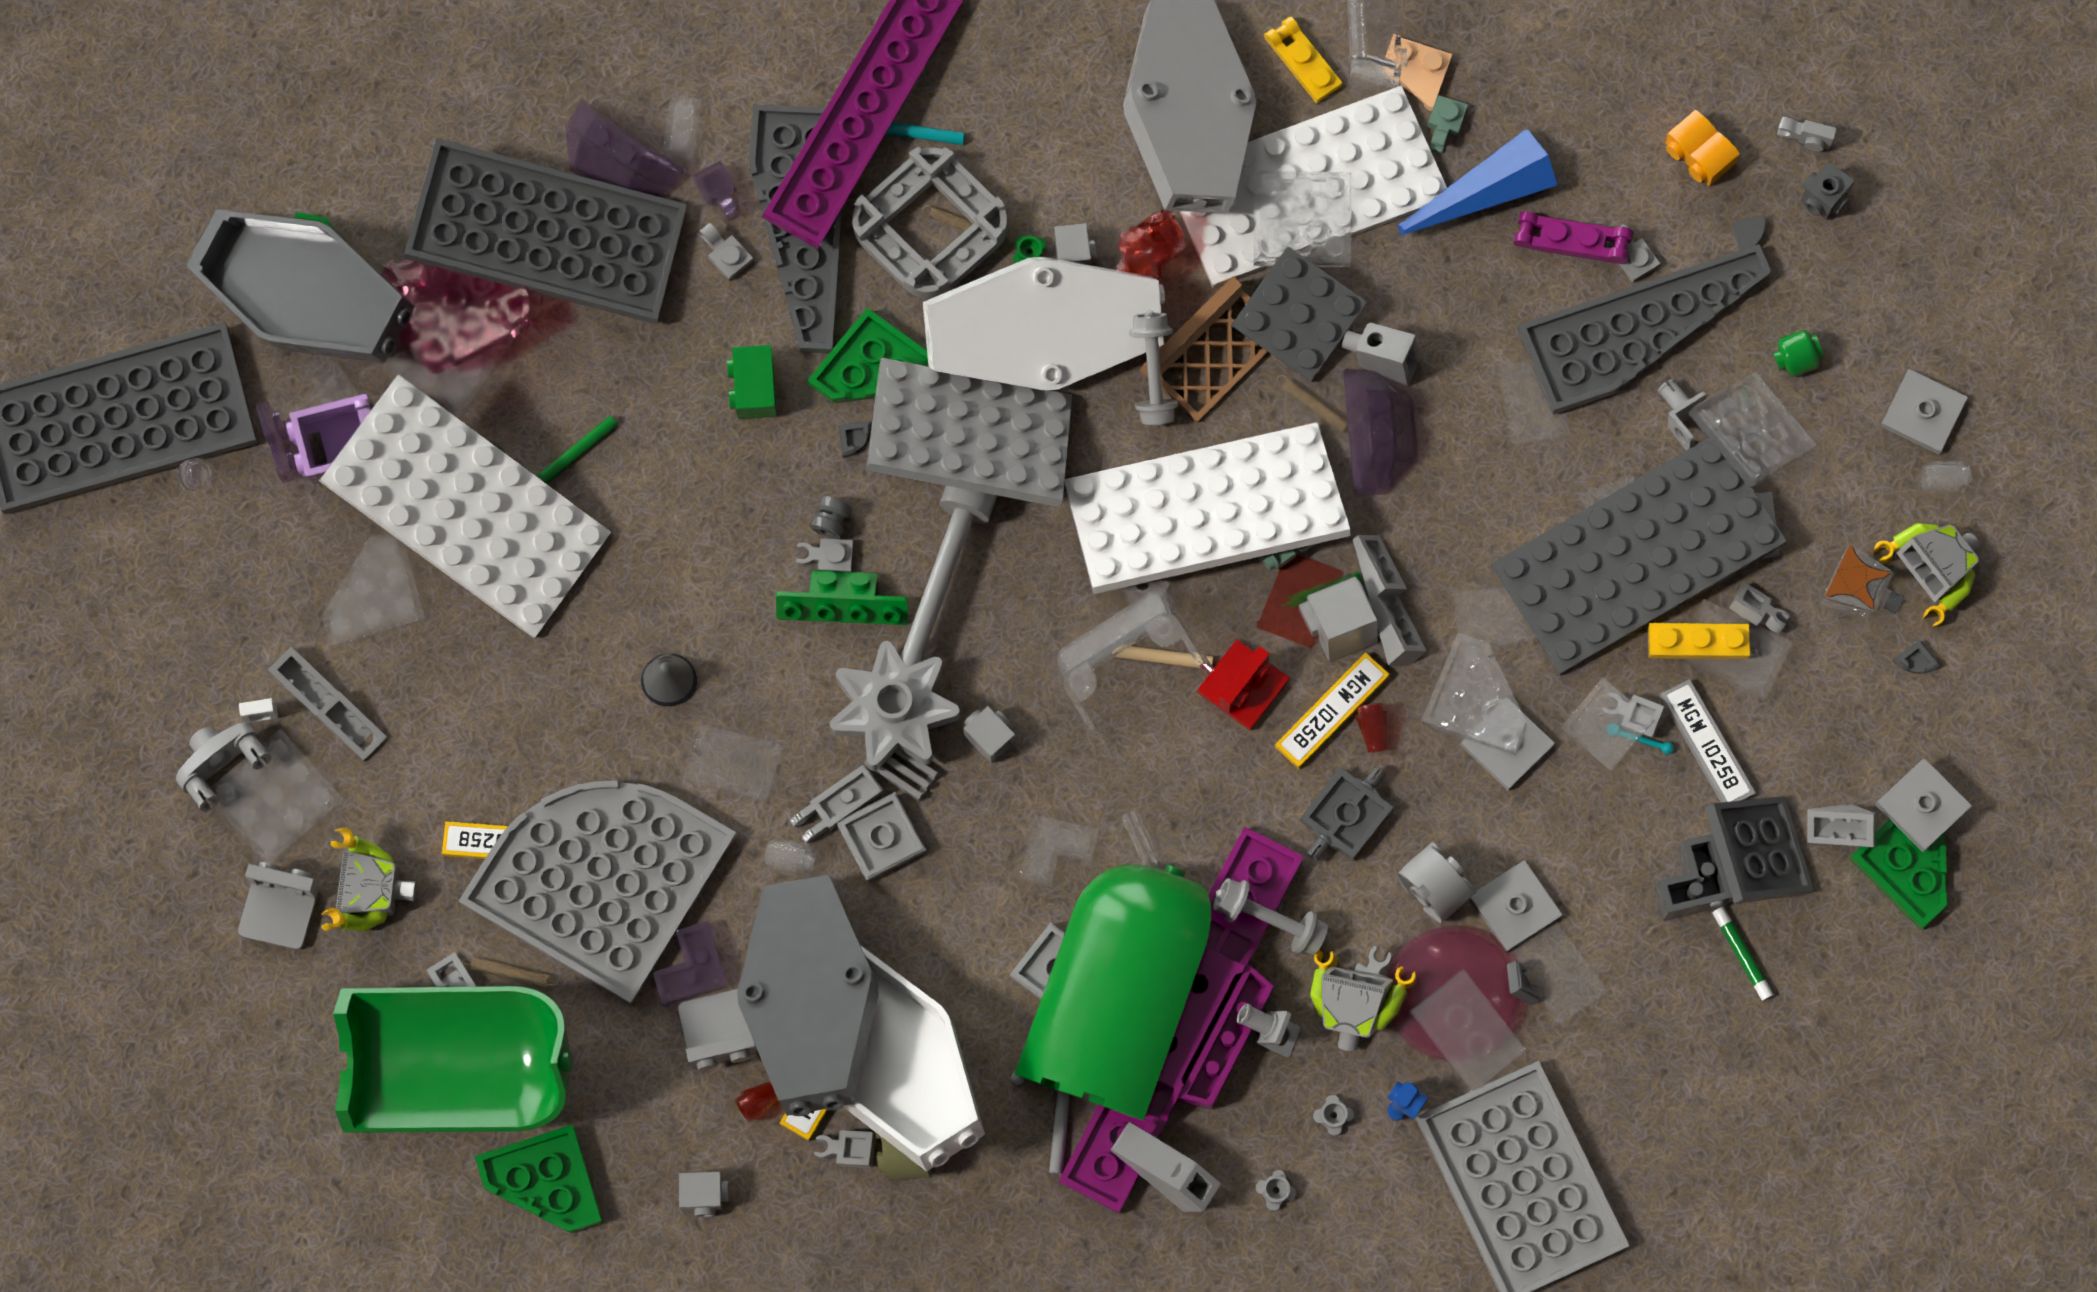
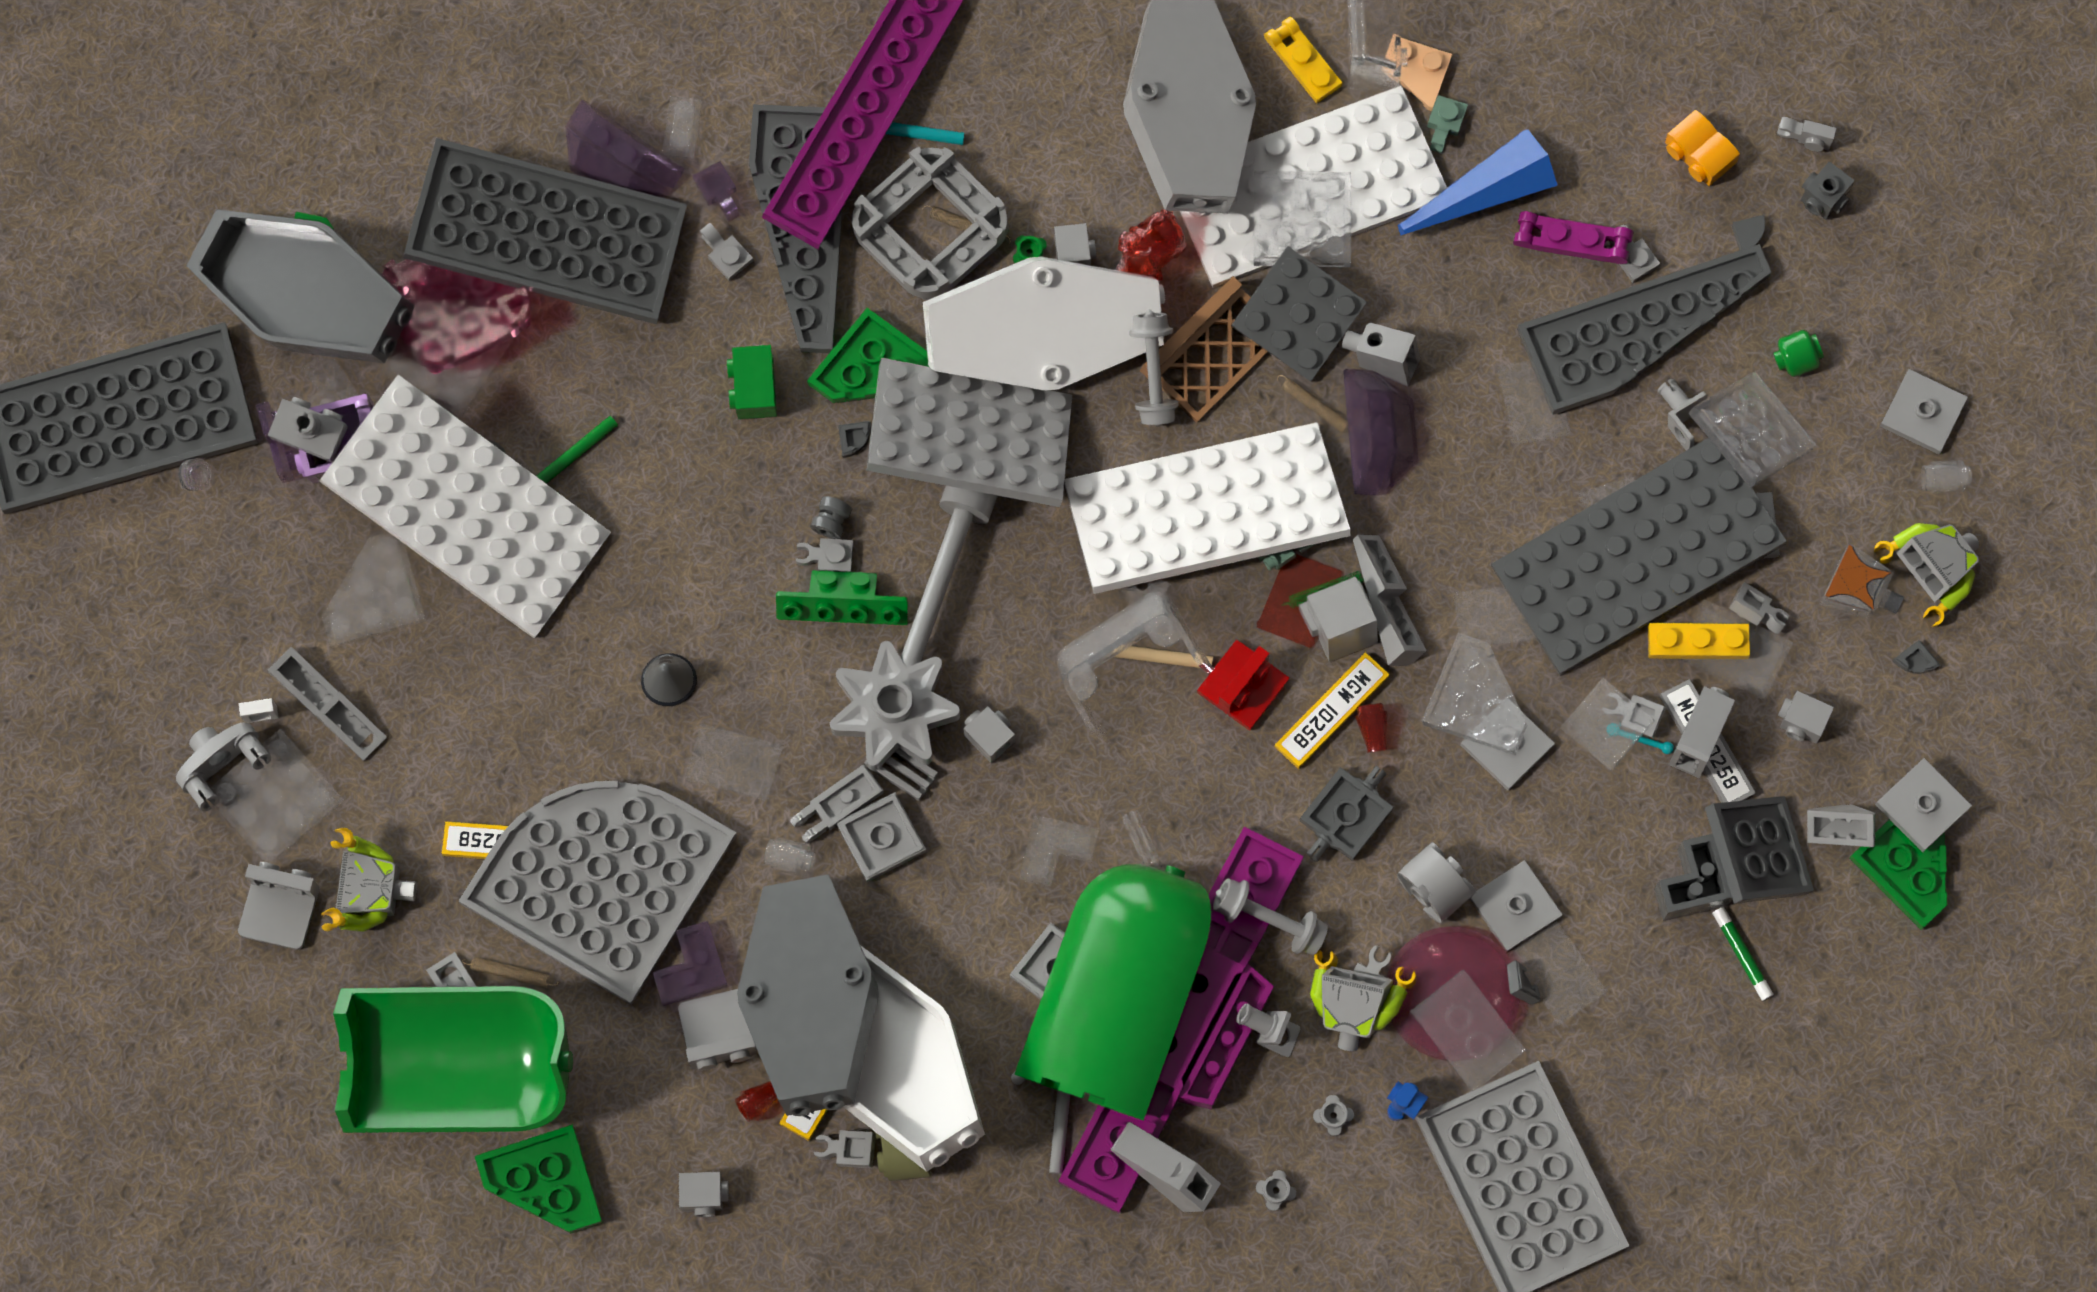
none -> light grey brick [268,397,348,463]
none -> light grey slope [1668,686,1735,778]
none -> light grey brick [1778,691,1834,744]

